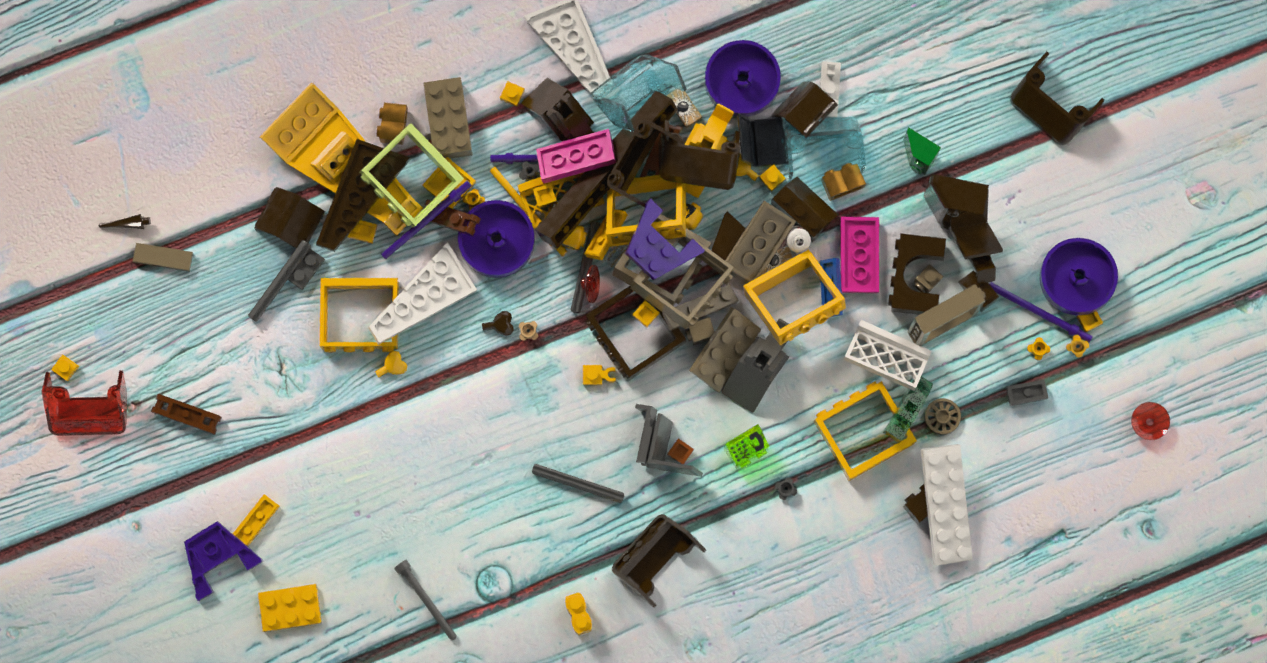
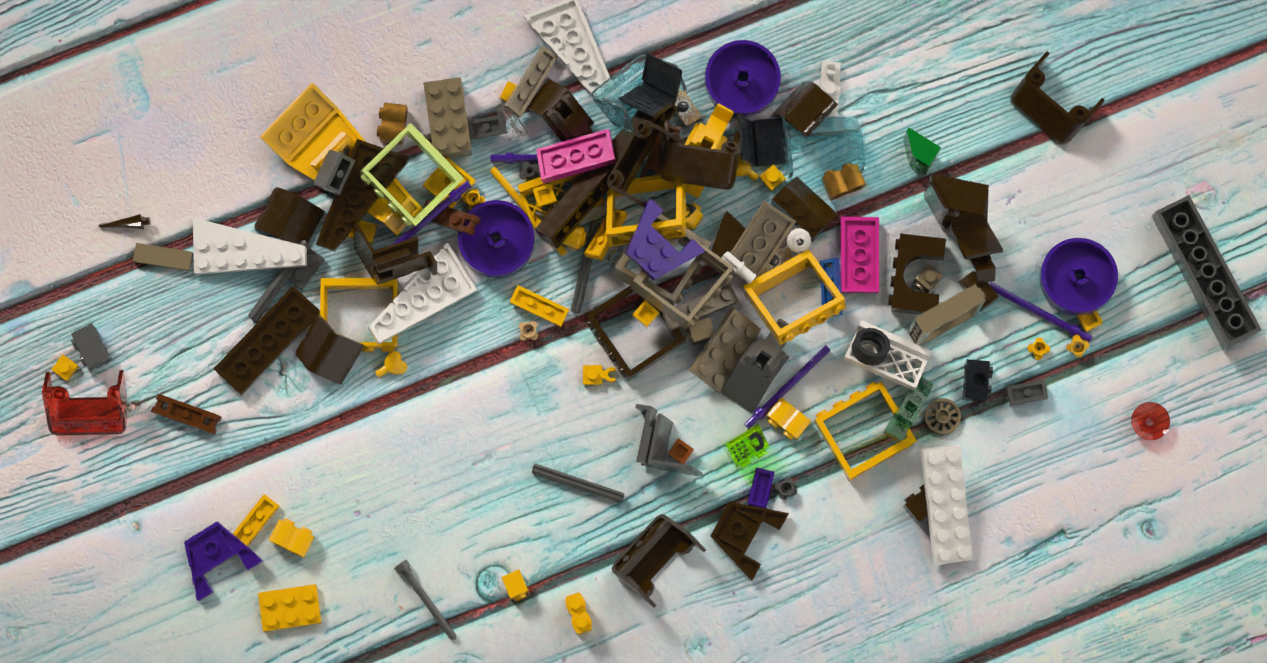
dark brown rock [482,311,514,336] -> none
clear red dish [581,265,600,303] -> none
none -> dark grey brick [71,323,112,370]
none -> white wing [193,218,307,275]
none -> dark brown plate [213,286,320,396]
none -> yellow brick [269,518,315,558]
none -> dark brown piece [295,315,365,384]
none -> dark grey brick [313,149,356,195]
none -> dark brown piece [354,222,437,285]
none -> dark grey plate [468,115,507,140]
none -> clear plate [495,103,529,142]
none -> yellow brick [501,569,529,601]
none -> dark tan plate [504,46,558,118]
none -> yellow plate [509,285,569,327]
none -> black piece [619,53,682,118]
none -> dark brown wing [710,502,789,581]
none -> white axle [722,252,756,284]
none -> dark purple bar [744,345,831,430]
none -> dark purple tile [747,467,775,509]
none -> yellow brick [767,398,811,441]
none -> black tyre [852,328,890,366]
none -> black brick [962,359,993,402]
none -> dark grey brick [1152,195,1262,351]

